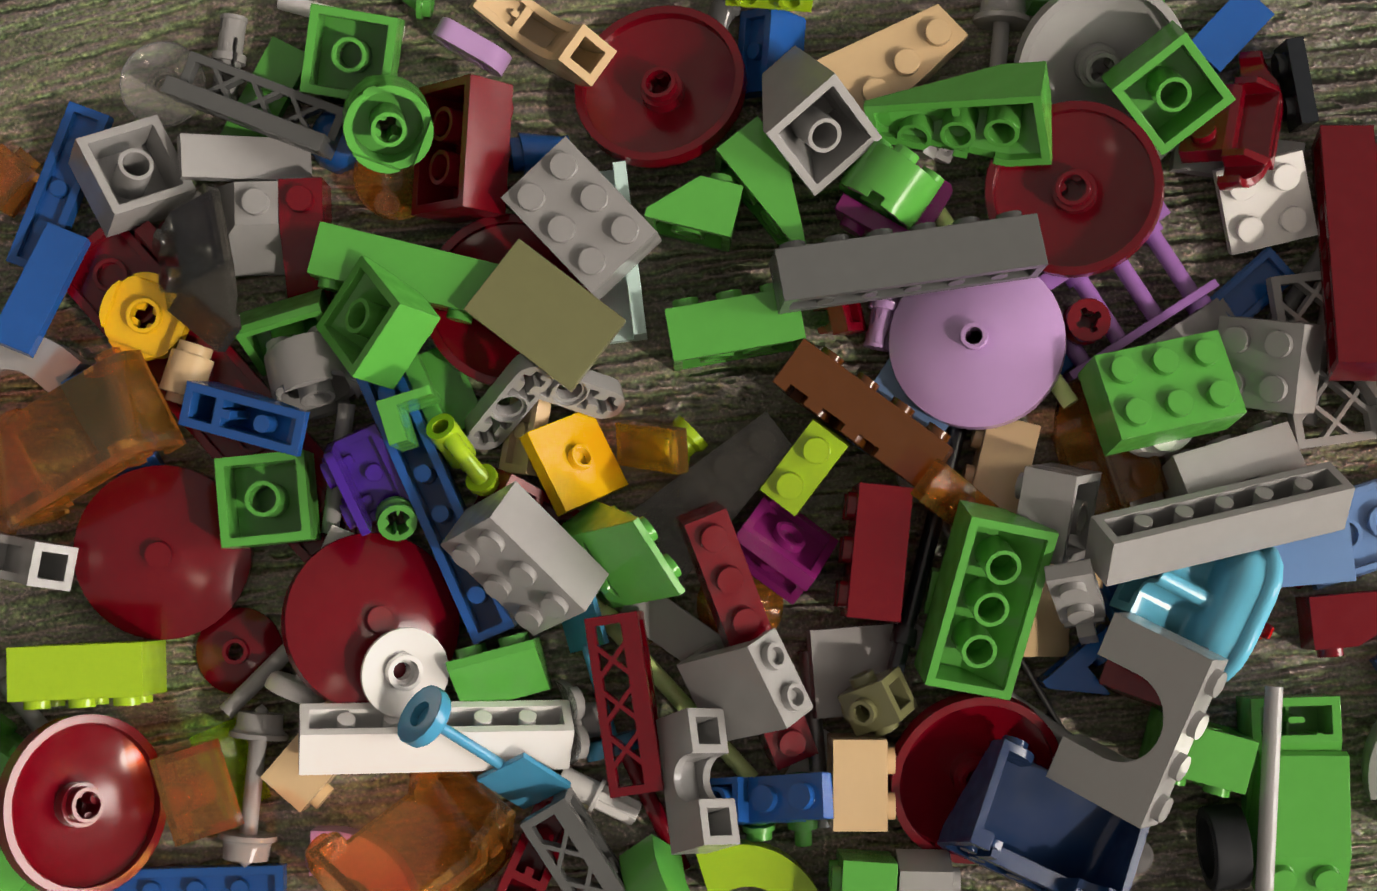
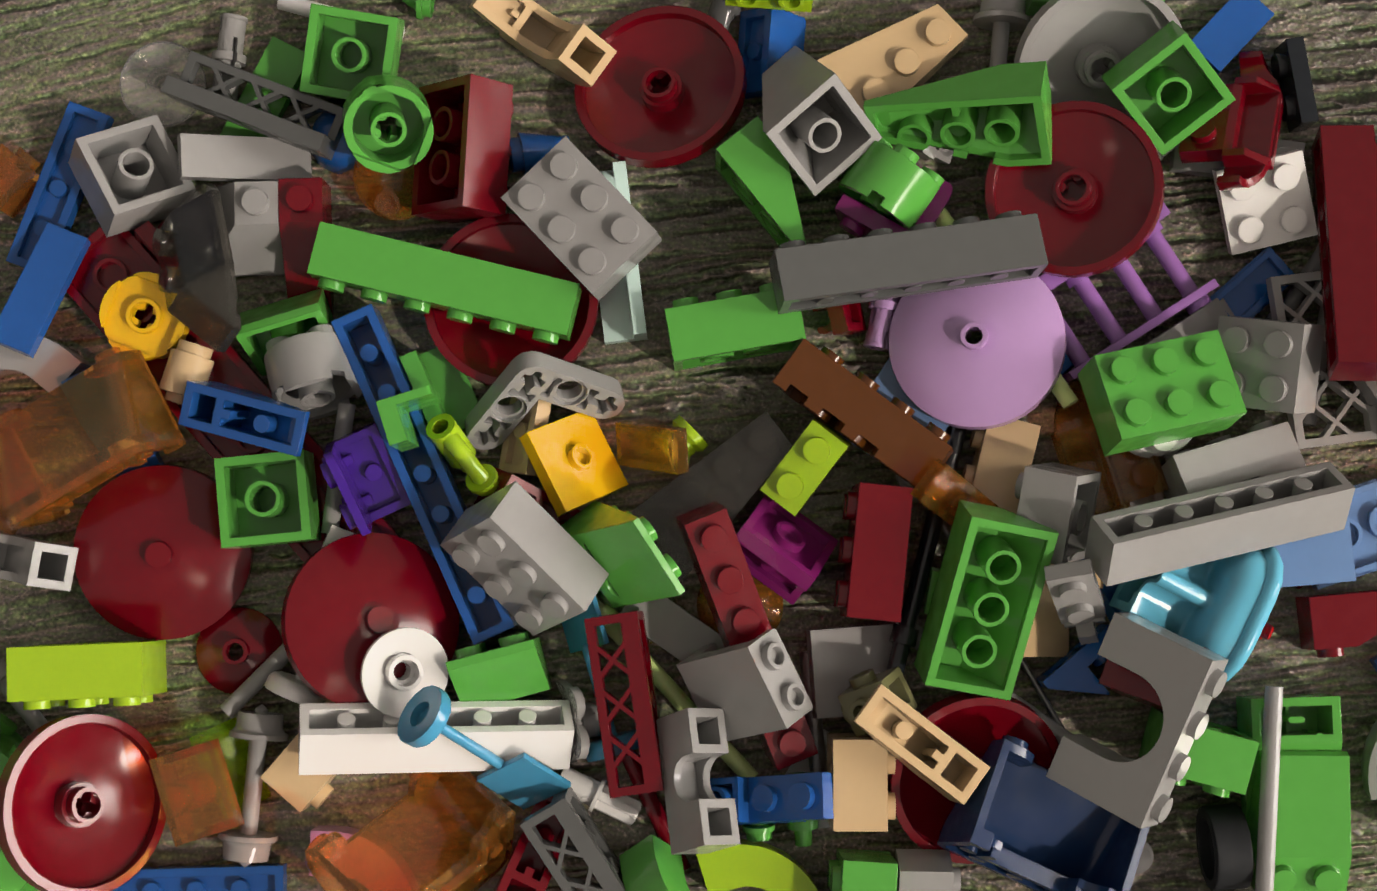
bright green slope [316,255,441,390] -> none
bright green bush [375,496,417,541] -> none
lavender beam [432,17,512,77] -> none
olive tile [464,239,626,393] -> none
bright green slope [644,172,744,252] -> none
dark red wheel [1062,298,1111,346] -> none
none -> tan slope [853,684,991,805]

